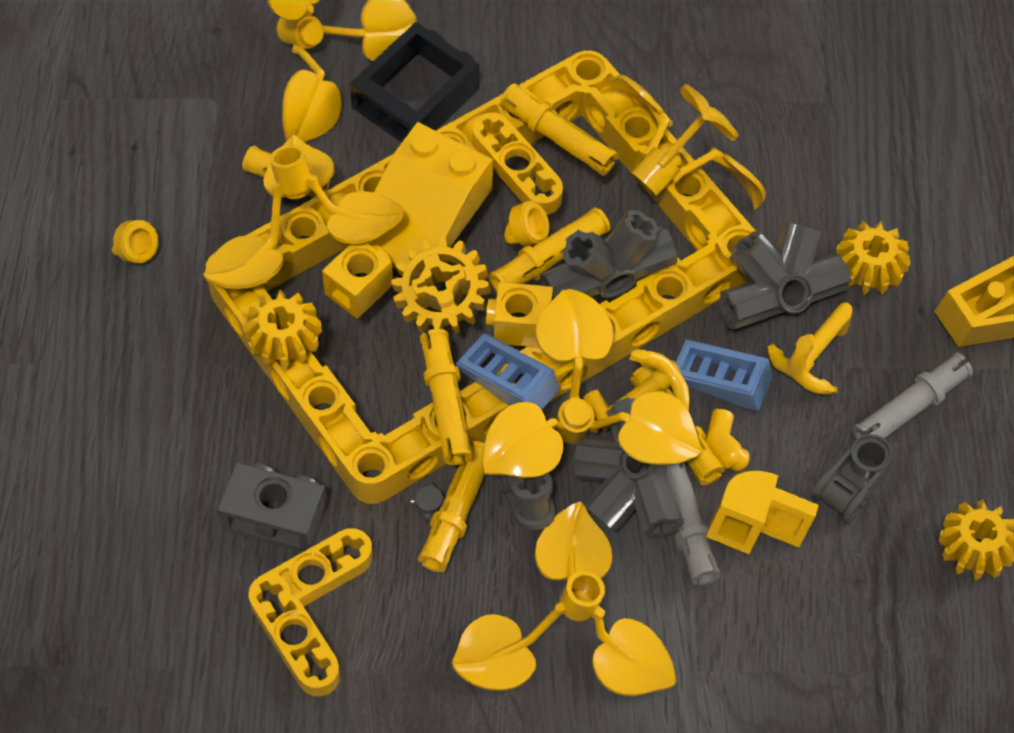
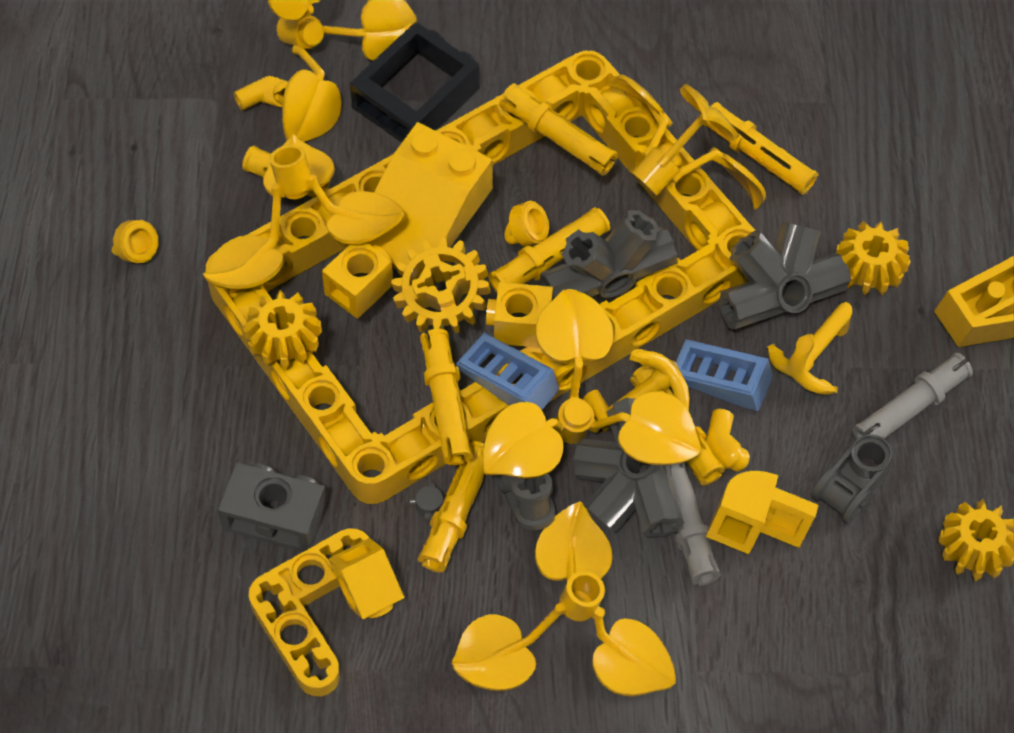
yellow beam [473,112,563,215] -> none
none -> yellow arm [233,76,288,111]
none -> yellow brick [328,538,404,620]
none -> yellow pin [703,102,818,195]

